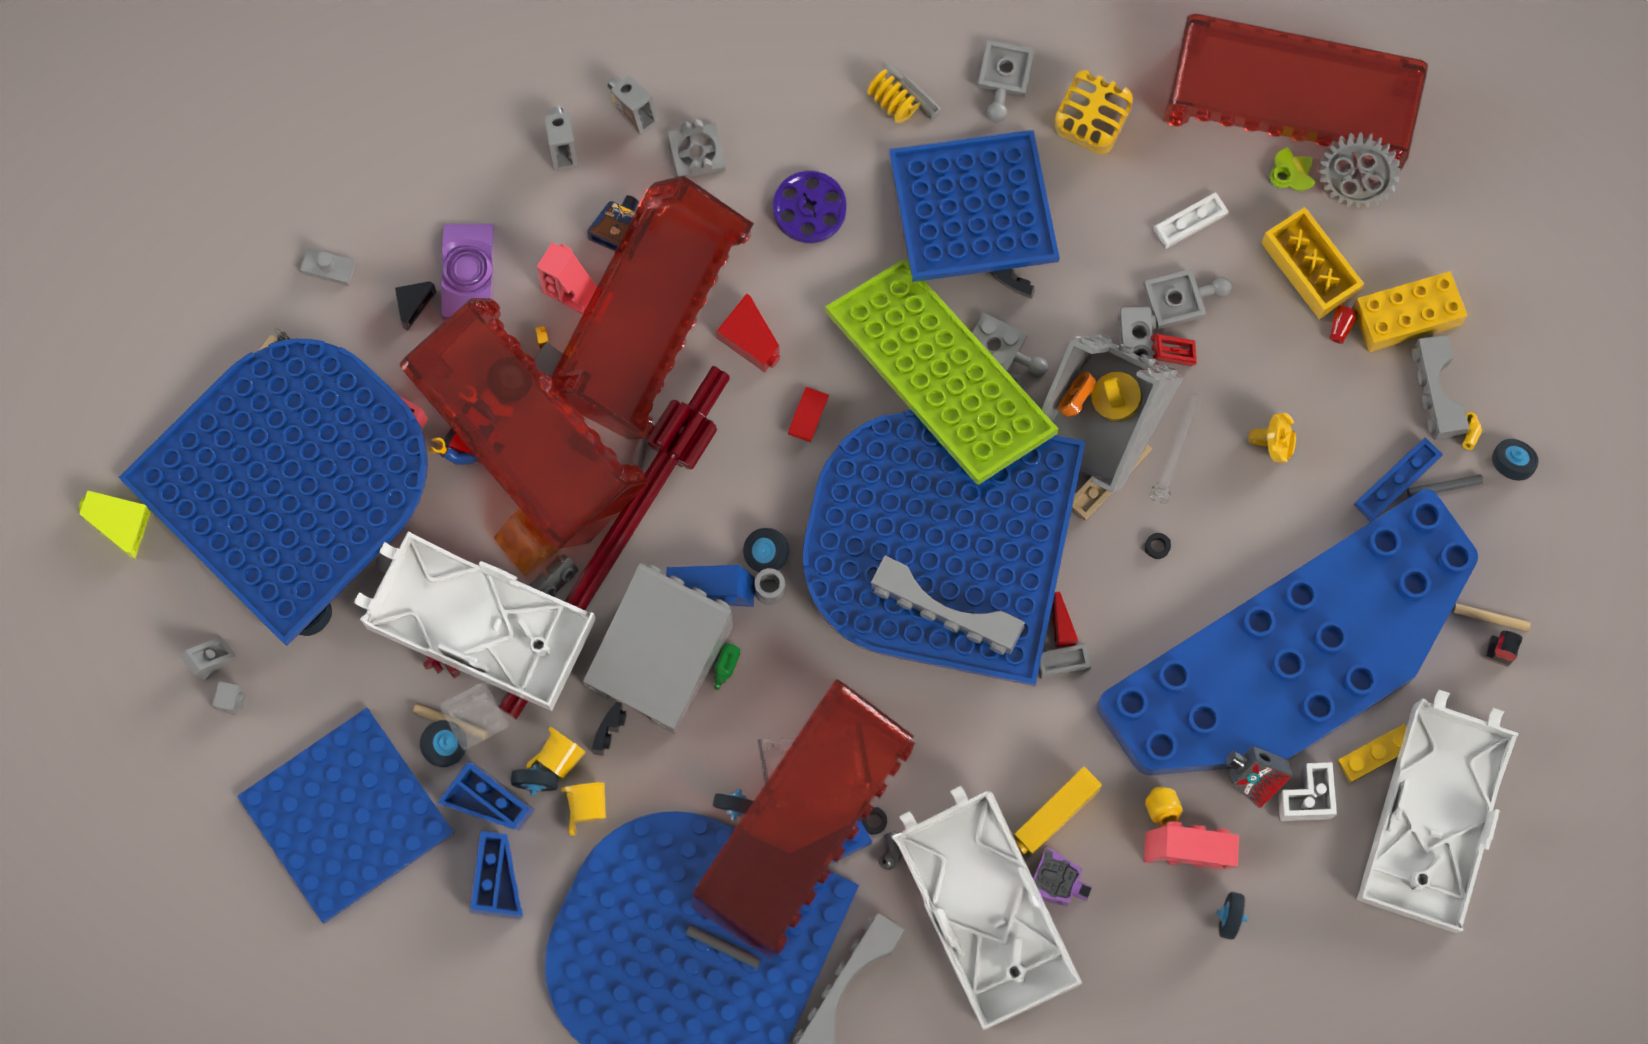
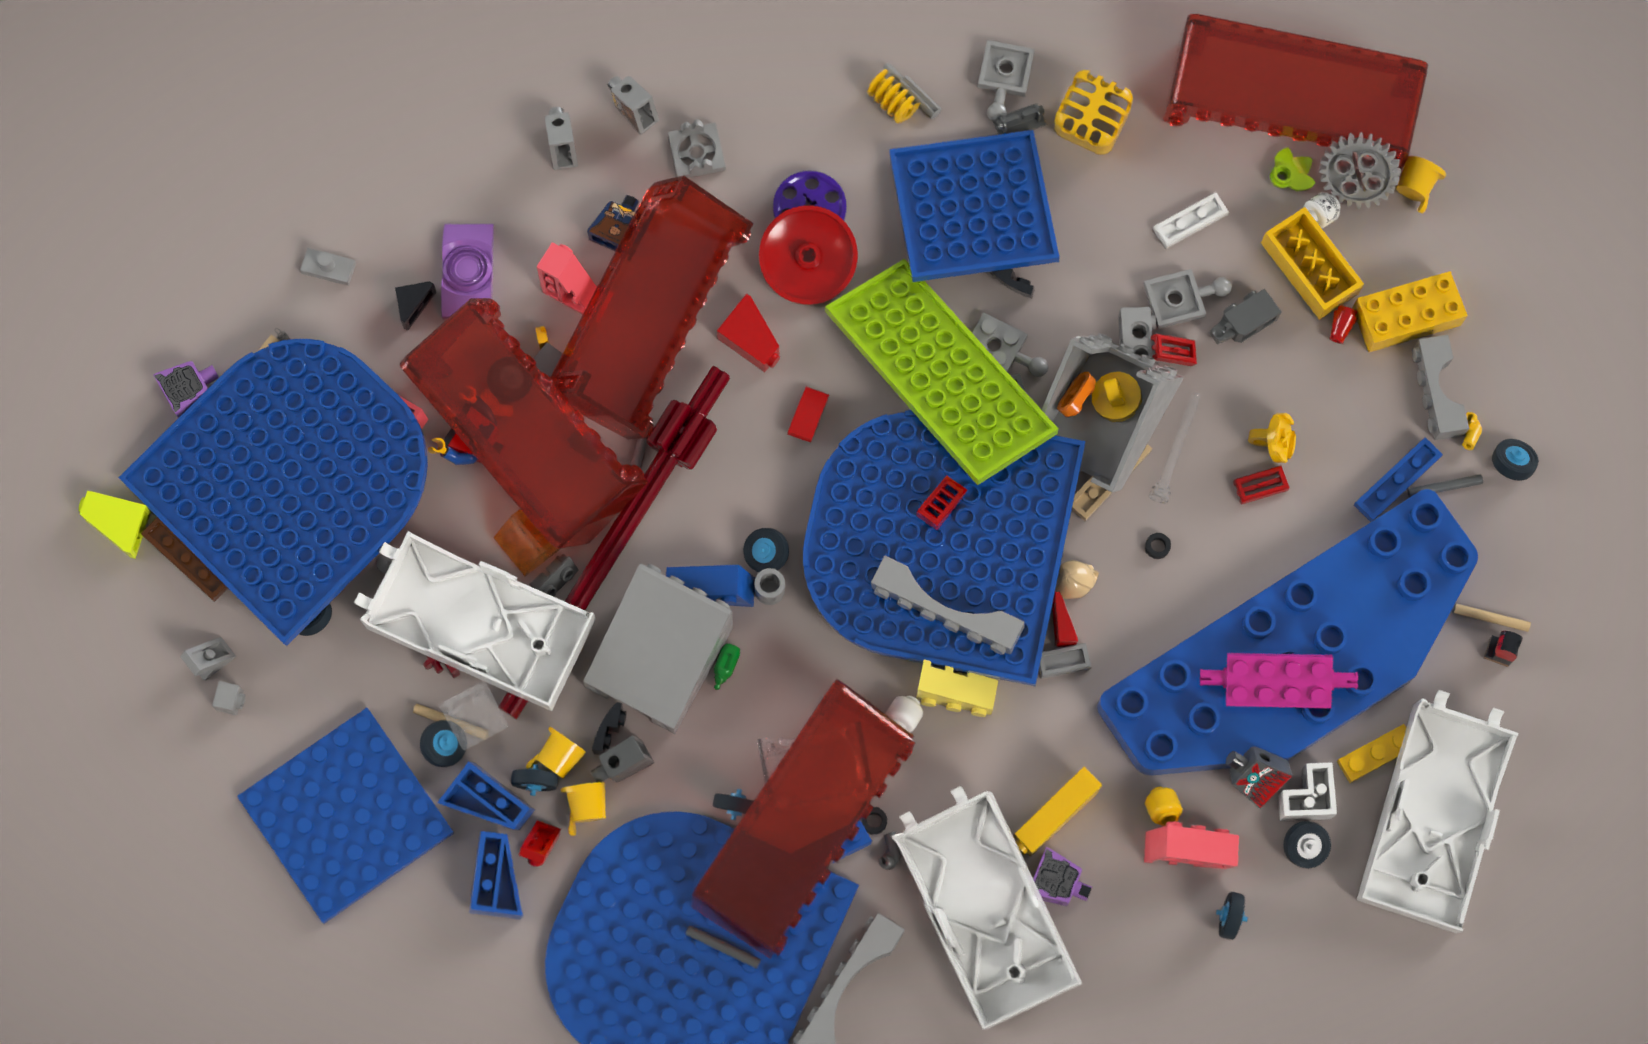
none -> reddish brown plate [141,517,228,602]
none -> torso [154,361,219,418]
none -> red tile [519,820,561,867]
none -> dark grey torso [591,735,654,783]
none -> red dish [759,205,858,305]
none -> white head [885,695,923,734]
none -> light yellow wedge [916,660,998,717]
none -> red slope [917,476,967,530]
none -> dark grey hinge [993,103,1046,134]
none -> tan hair [1055,560,1099,599]
none -> dark pink plate [1200,653,1358,708]
none -> dark grey hinge [1209,288,1281,344]
none -> red tile [1233,465,1290,505]
none -> black wheel [1283,821,1331,868]
none -> white head [1303,192,1340,228]
none -> yellow hat [1396,156,1446,214]

